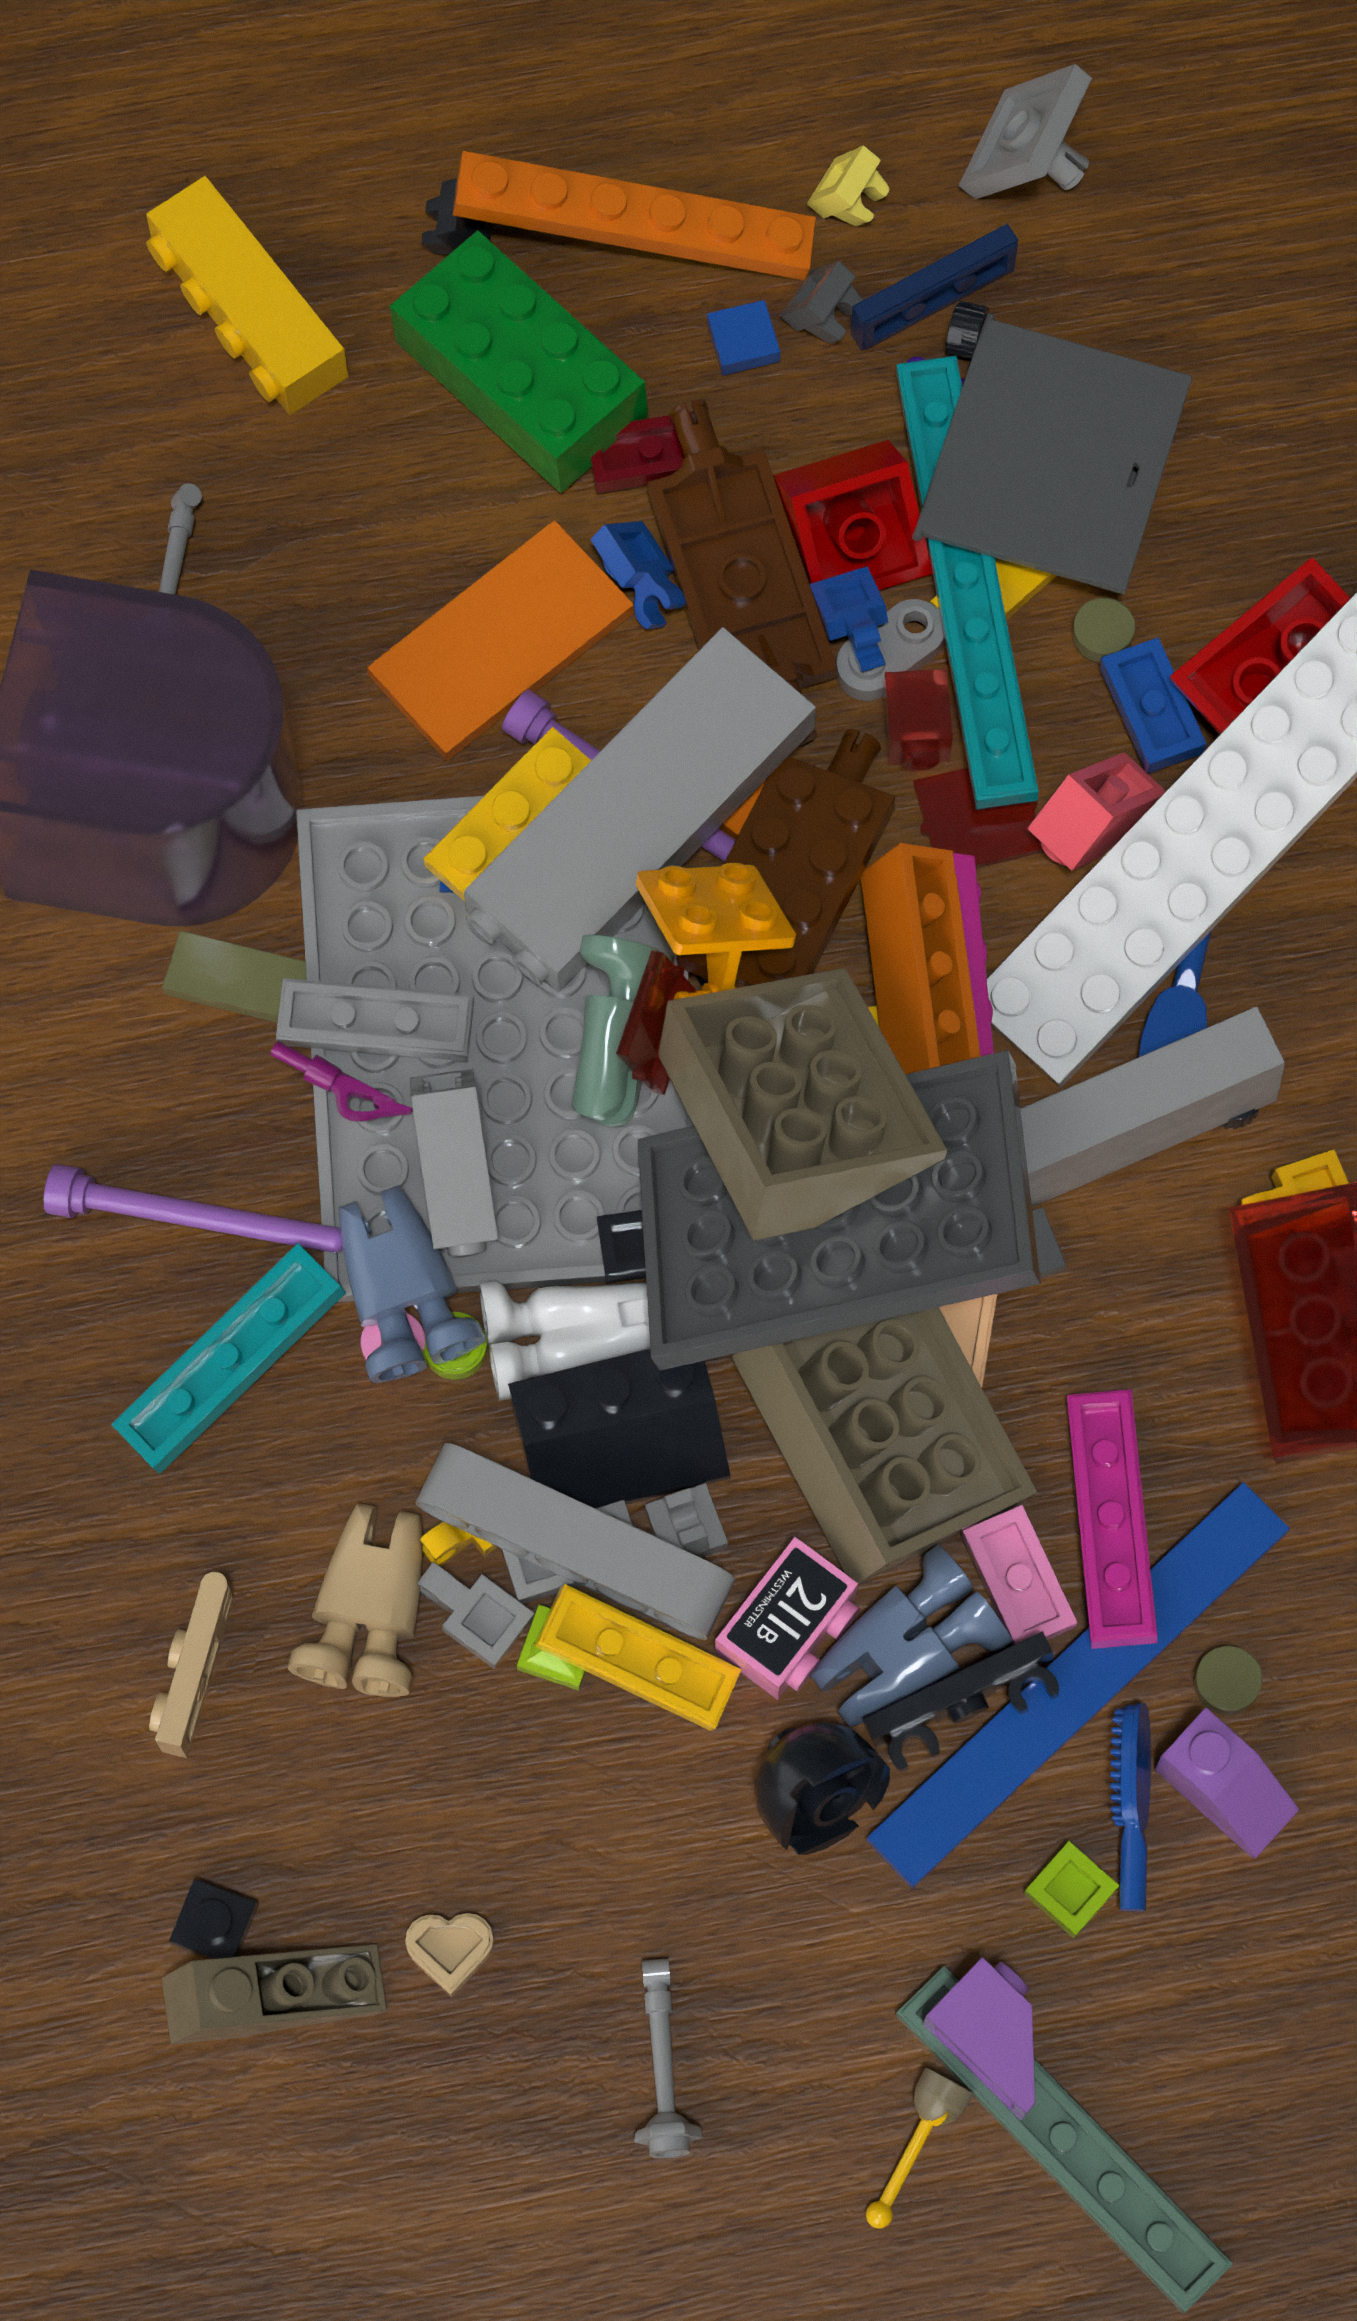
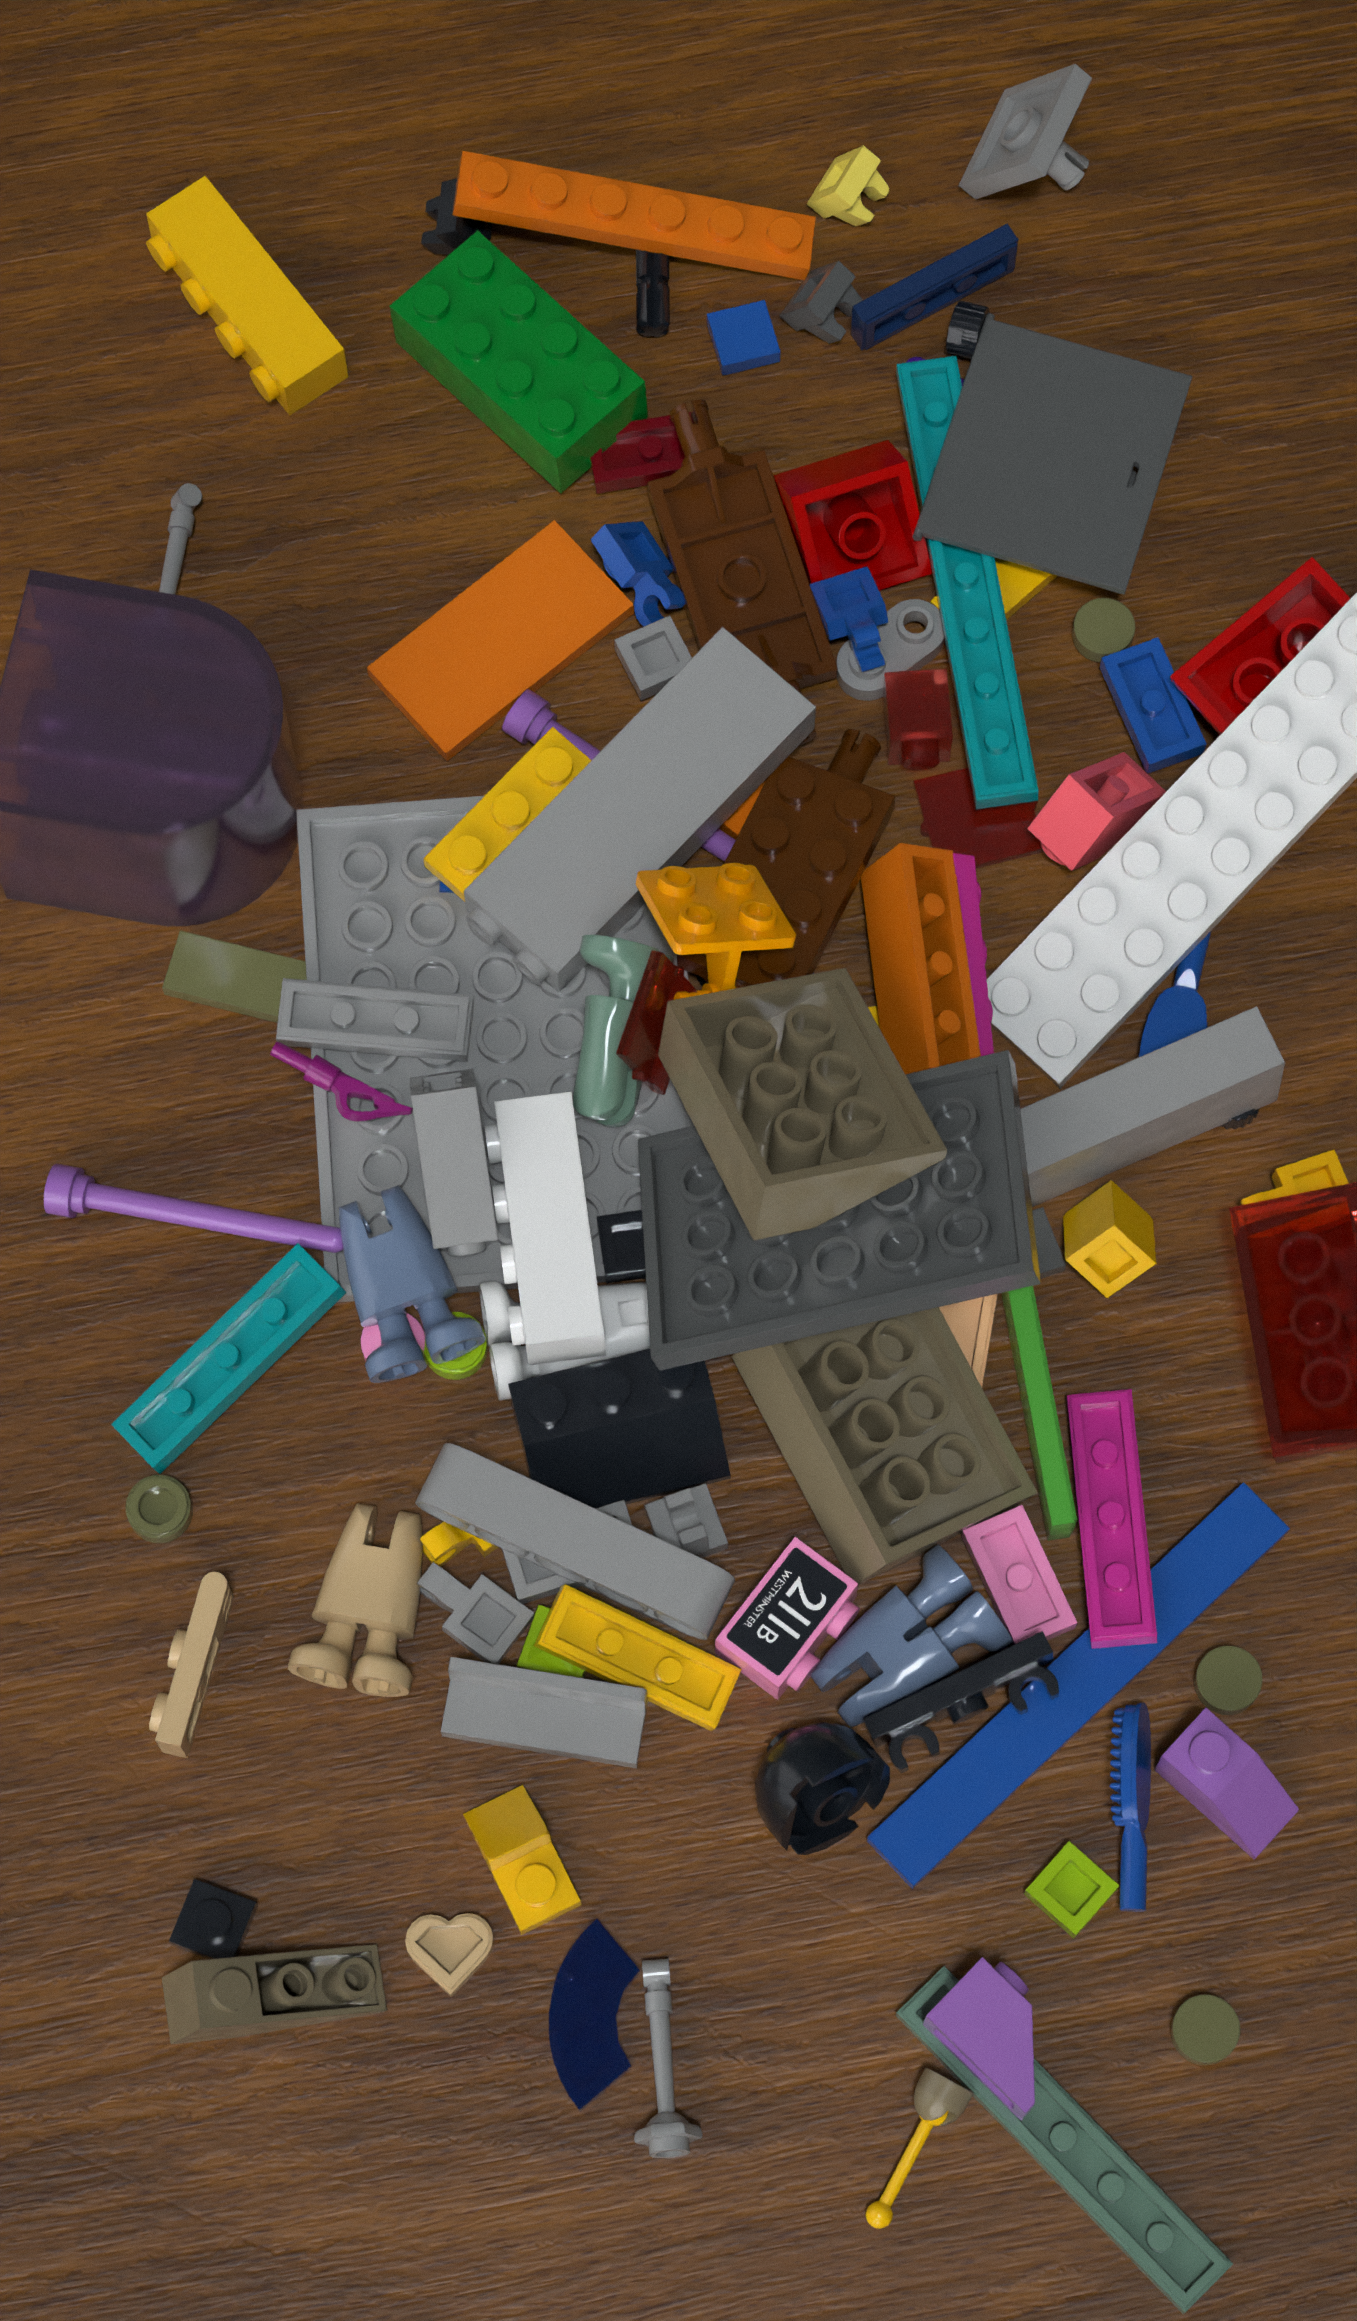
none -> olive tile [126,1475,193,1543]
none -> light grey panel [441,1657,648,1769]
none -> yellow slope [463,1785,581,1935]
none -> white brick [484,1092,606,1365]
none -> clear blue tile [549,1919,640,2112]
none -> light grey plate [614,615,692,701]
none -> black piece [636,250,670,337]
none -> bright green tile [1001,1286,1077,1541]
none -> yellow panel [1063,1180,1157,1298]
none -> olive tile [1171,1995,1240,2066]

